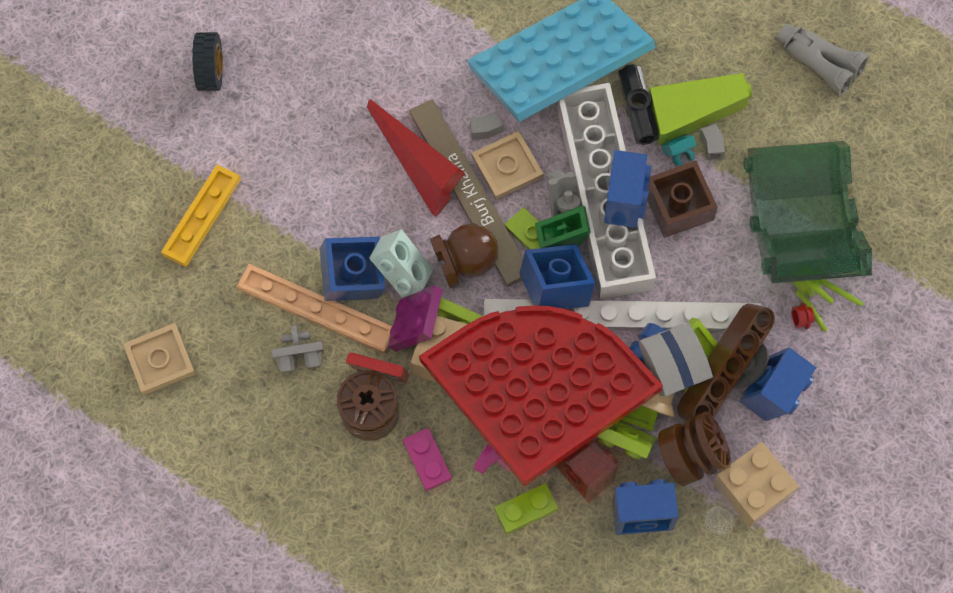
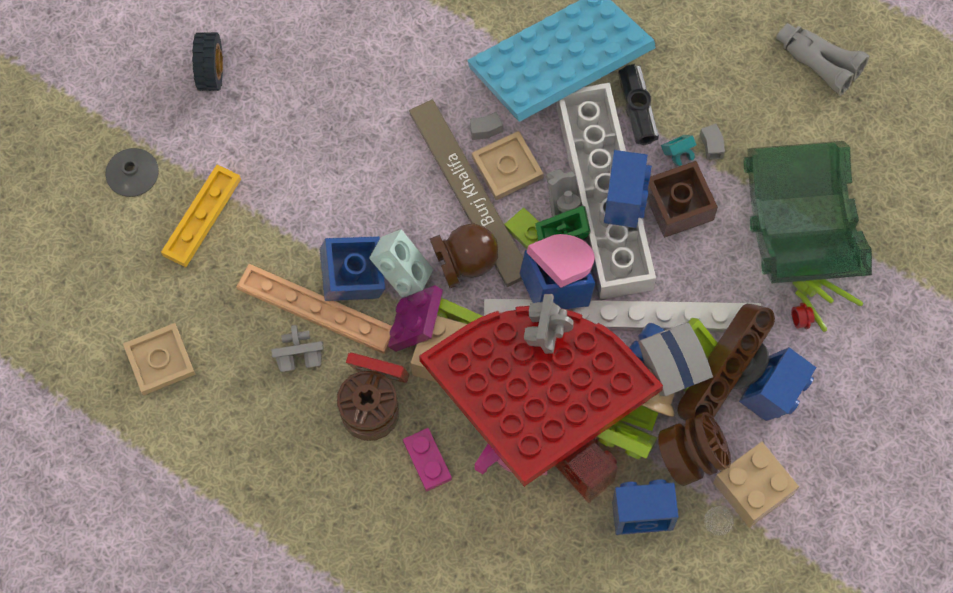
red wedge [367,99,466,217] -> none
lime plate [494,483,559,535] -> none
lime slope [649,73,752,146] -> none
none -> dark grey dish [105,148,159,197]
none -> light grey hips [524,294,574,354]
none -> bright pink tile [527,234,595,287]

